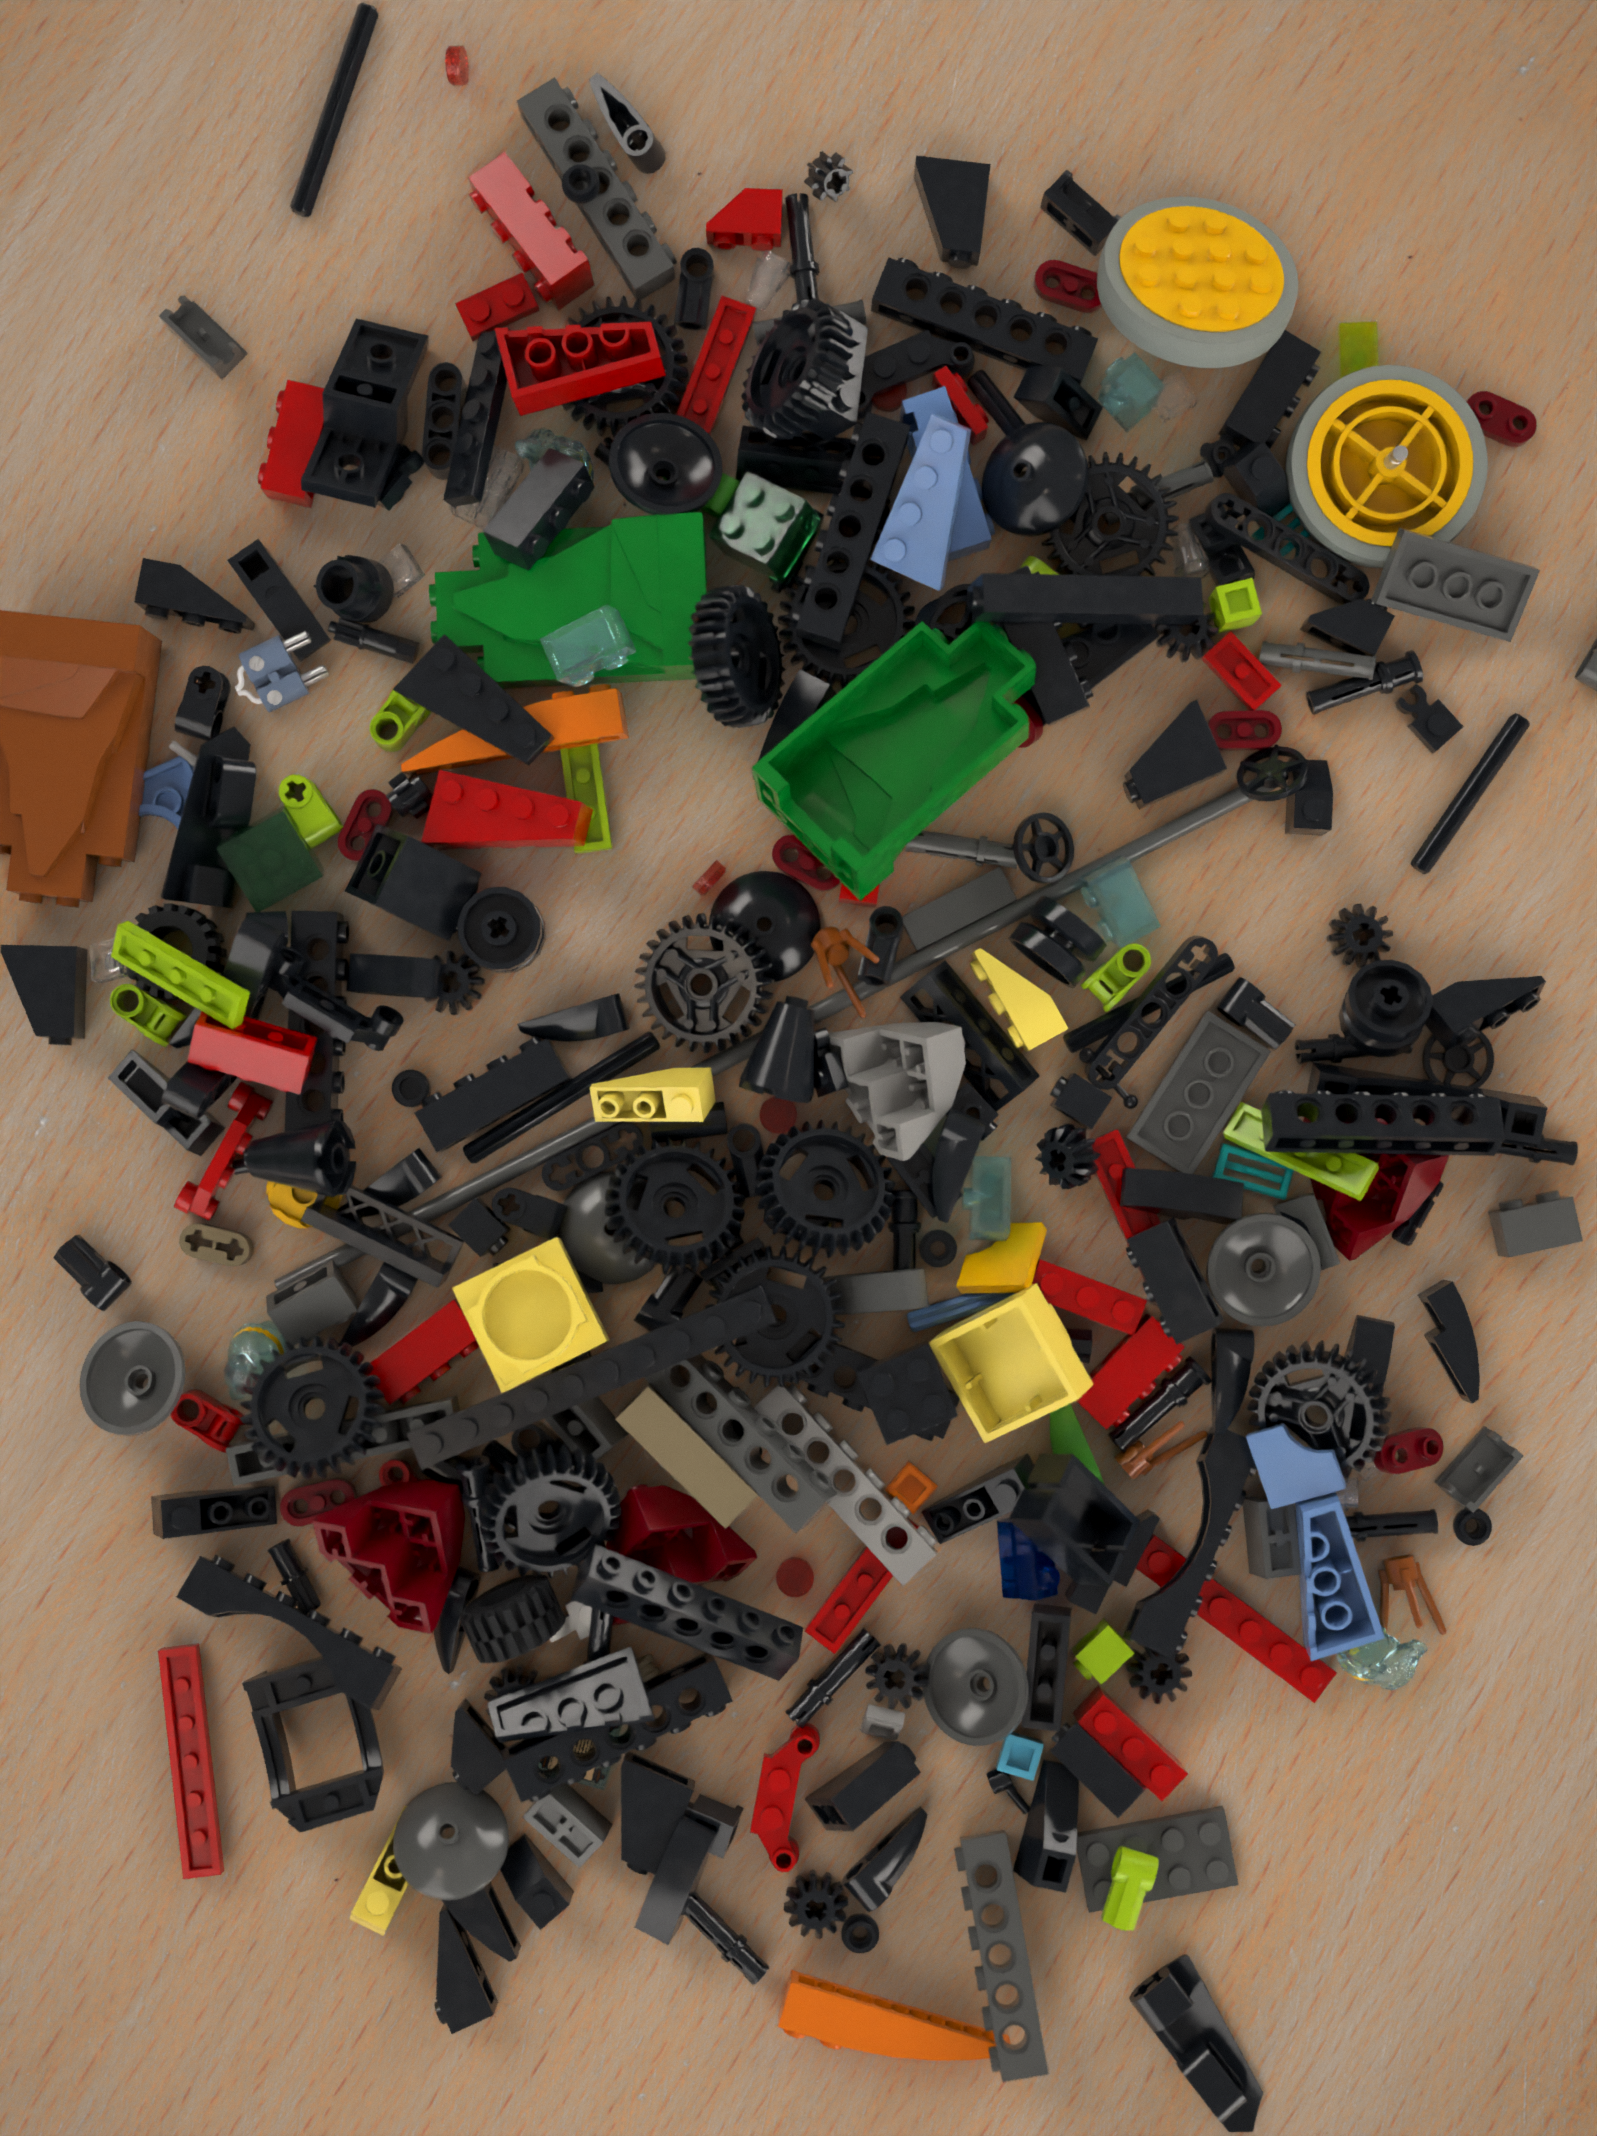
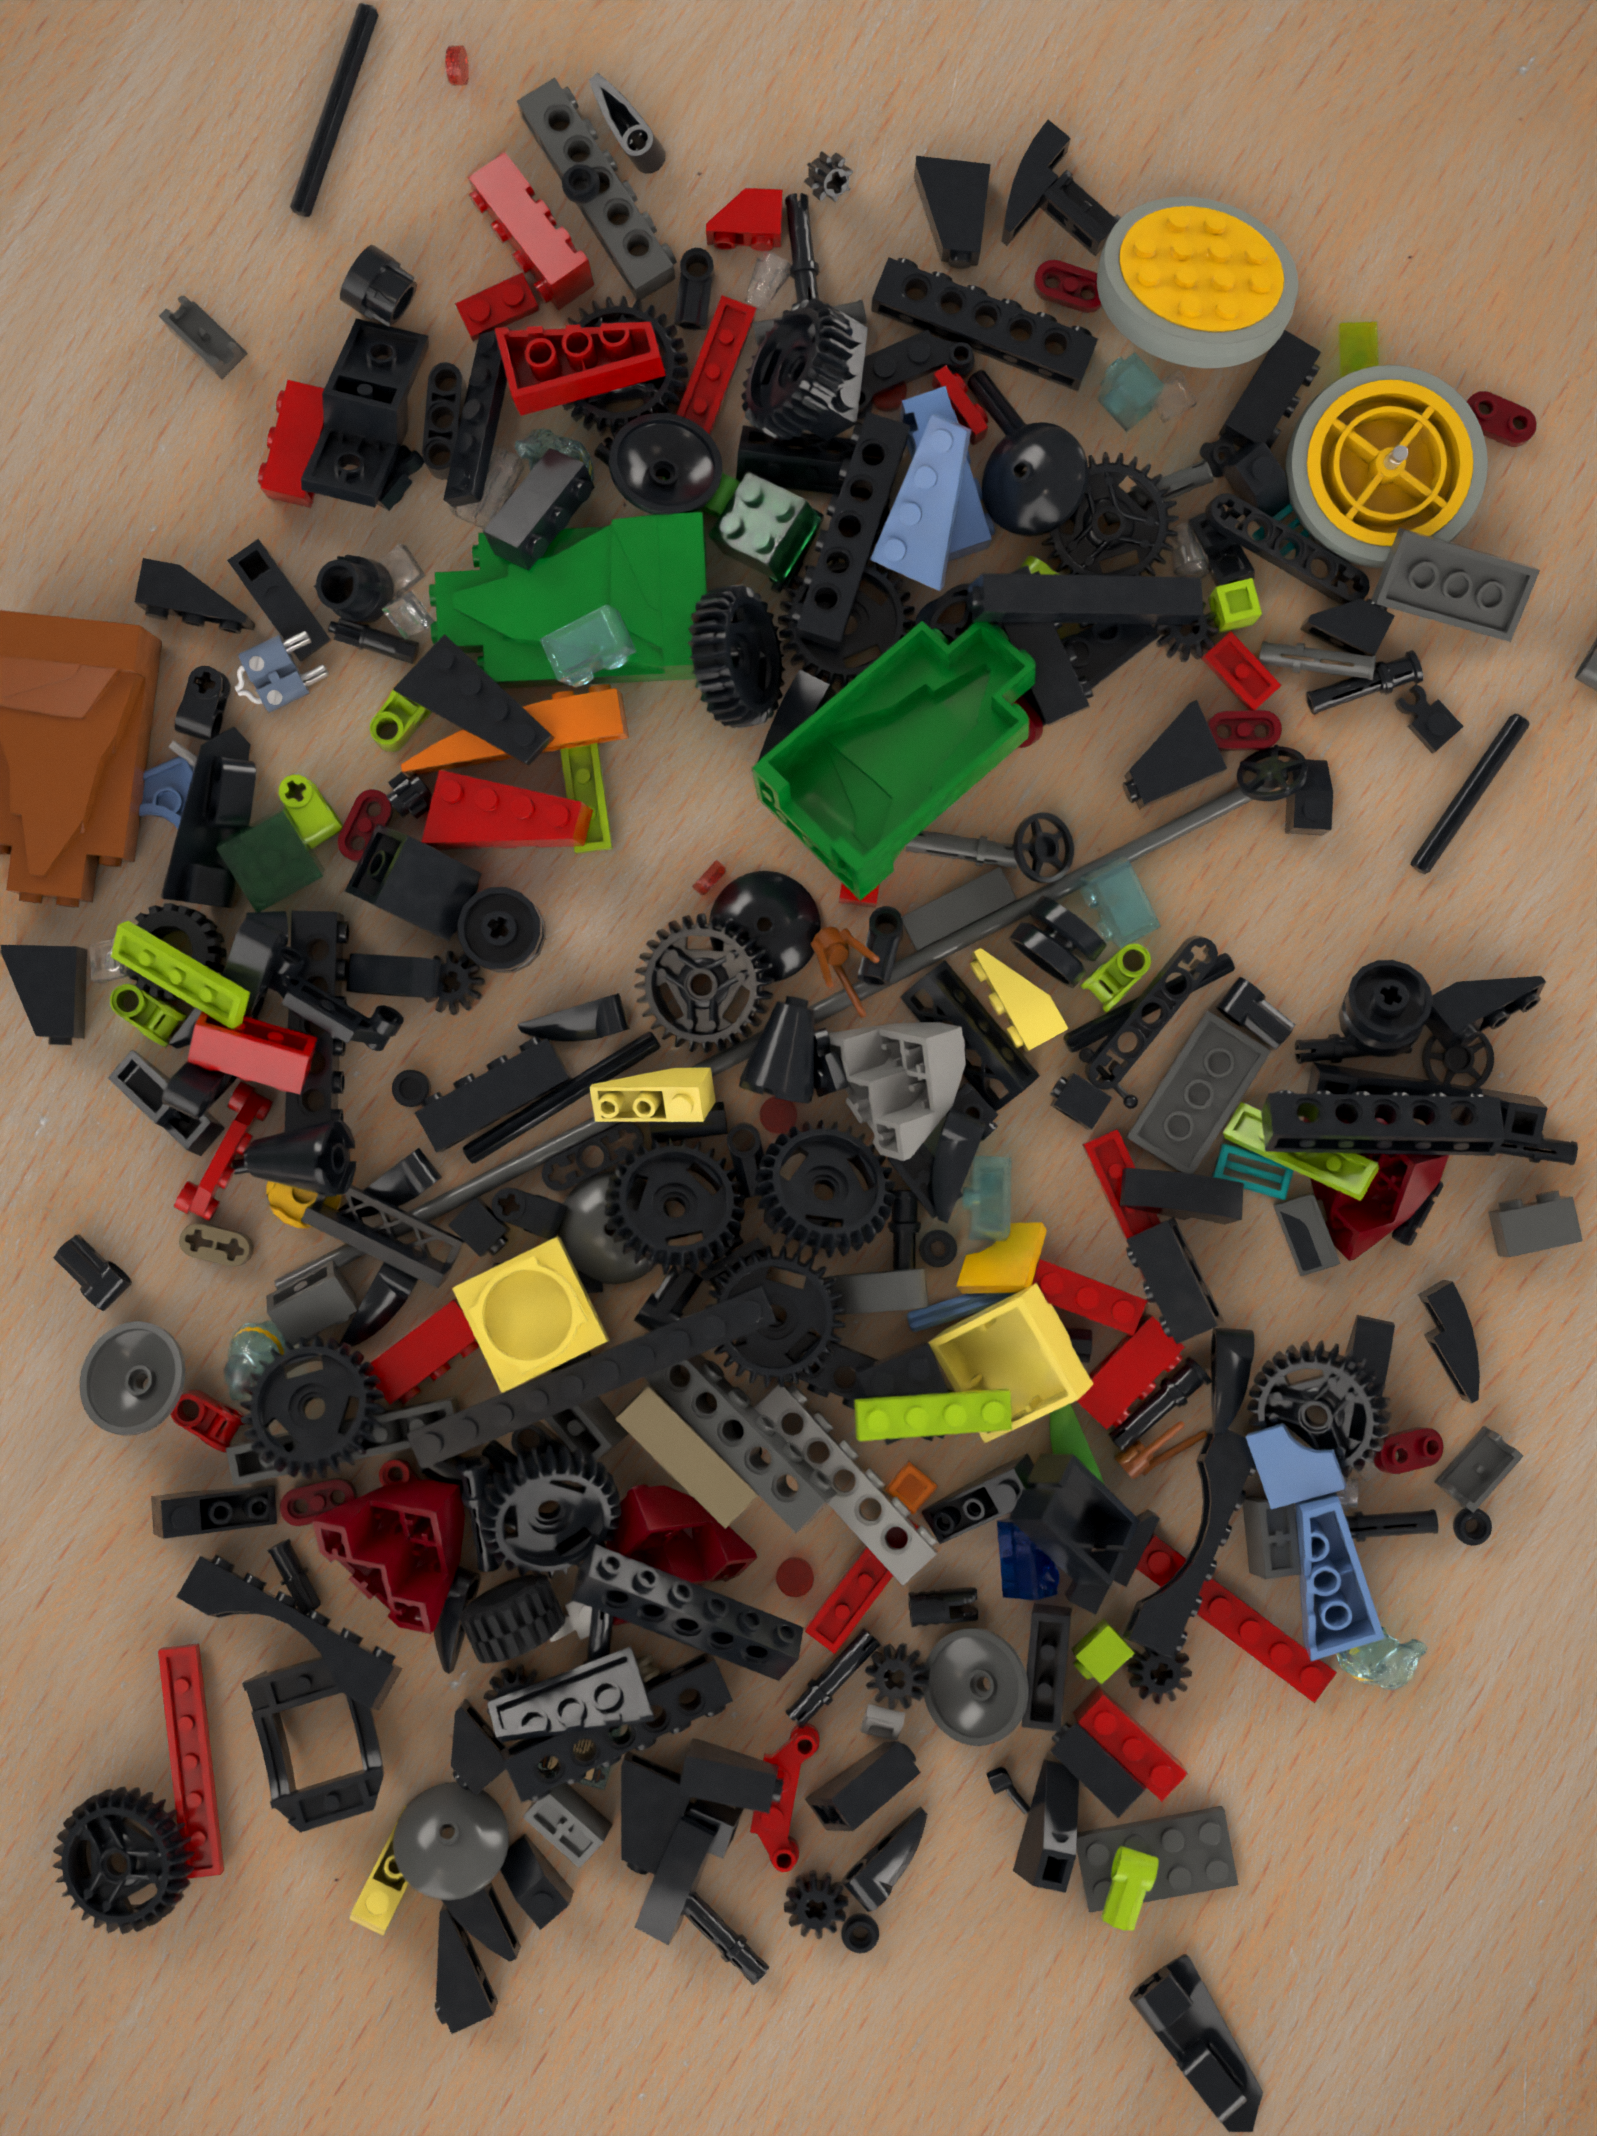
dark red plate [772,835,841,892] -> none
orange slope [778,1970,1011,2061] -> none
dark grey brick [954,1830,1049,2082] -> none
medium azure plate [996,1732,1044,1781] -> none
black slope [1014,364,1103,440] -> none
black gear [1035,1124,1101,1189] -> none
dark grey dish [1206,1213,1321,1327] -> none
black gear [1327,904,1393,968] -> none
dark orange plant [1378,1554,1447,1637] -> none
none -> black gear [53,1786,194,1934]
none -> black piece [340,245,417,327]
none -> clear plate [382,591,434,639]
none -> black slope [678,1738,784,1813]
none -> lime plate [854,1389,1012,1441]
none -> black hinge [908,1587,978,1627]
none -> black slope [1001,119,1071,246]

